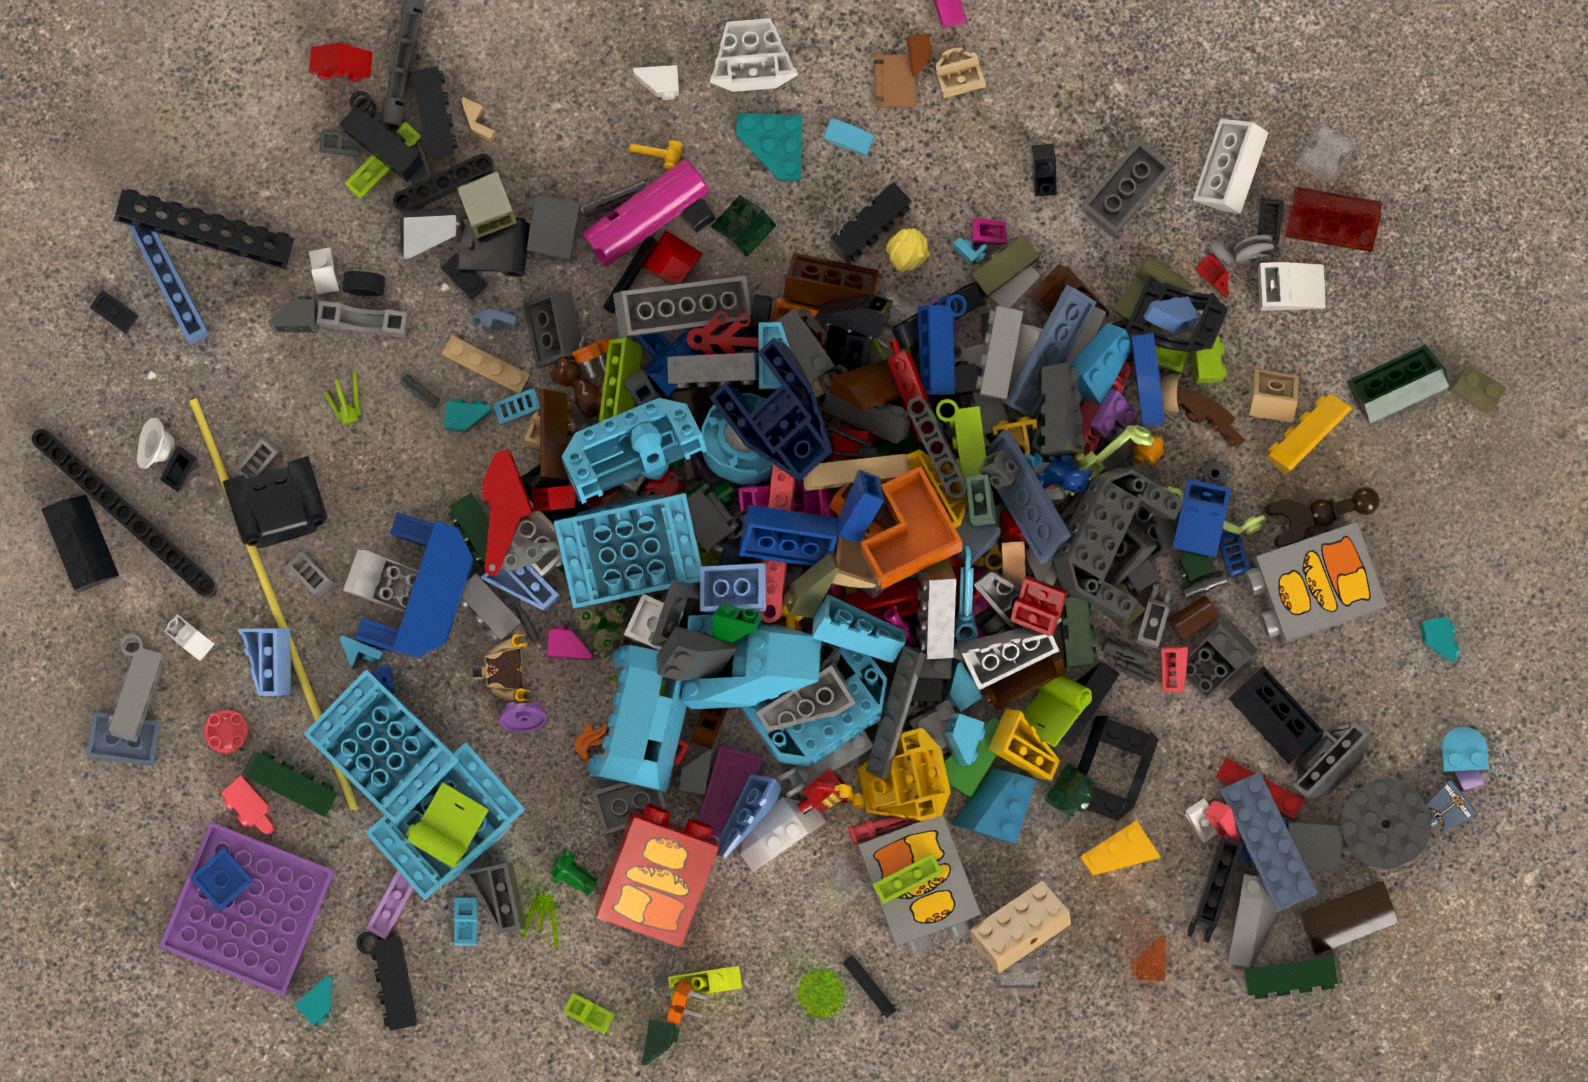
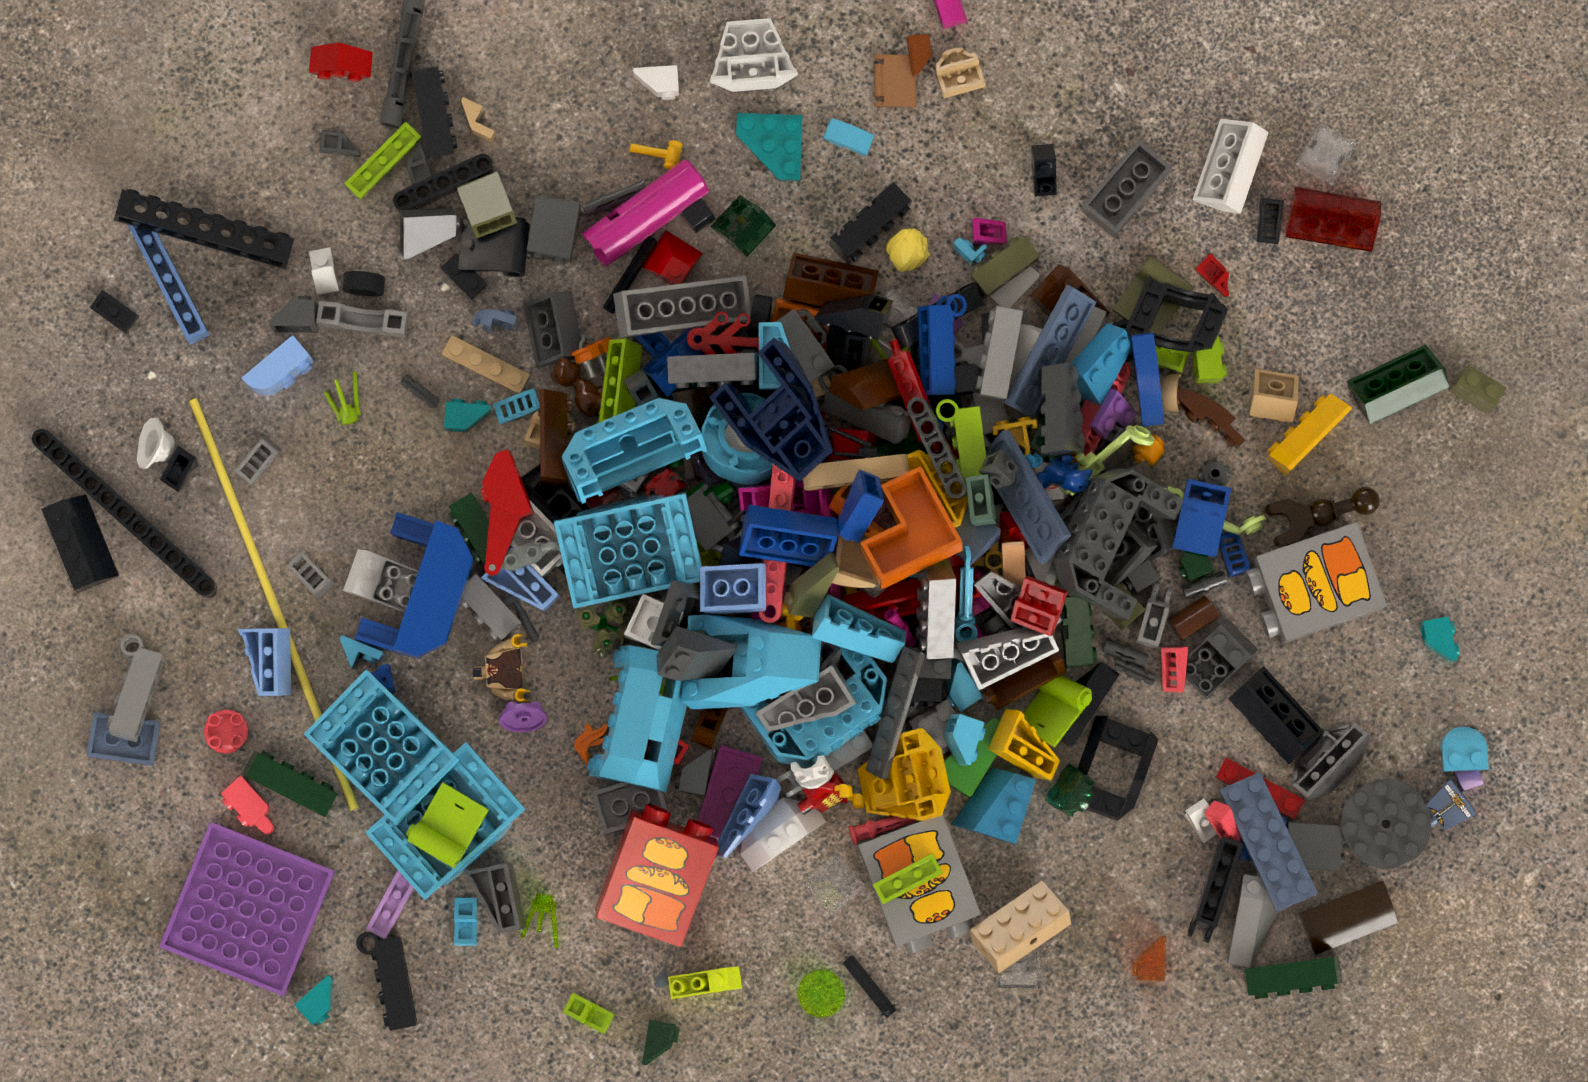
white slope [164,614,214,661] -> none
blue tile [190,848,254,911] -> none
black piece [223,456,328,548] -> none
black hinge [339,91,424,182] -> none
red slope [531,485,576,511] -> none
dark pink slope [547,625,593,661] -> none
green piece [549,848,598,897] -> none
medium azure piece [631,423,669,480] -> none
orange piece [663,979,708,1024] -> none
green slope [711,604,763,643] -> none
yellow wedge [1079,820,1161,876] -> none
medium blue slope [1143,297,1200,334] -> none
light grey pin [1208,239,1236,268] -> none
light grey piece [1234,235,1274,266] -> none
white slope [1257,262,1326,311] -> none
none -> light blue brick [242,335,314,396]
none -> white piece [791,755,834,789]

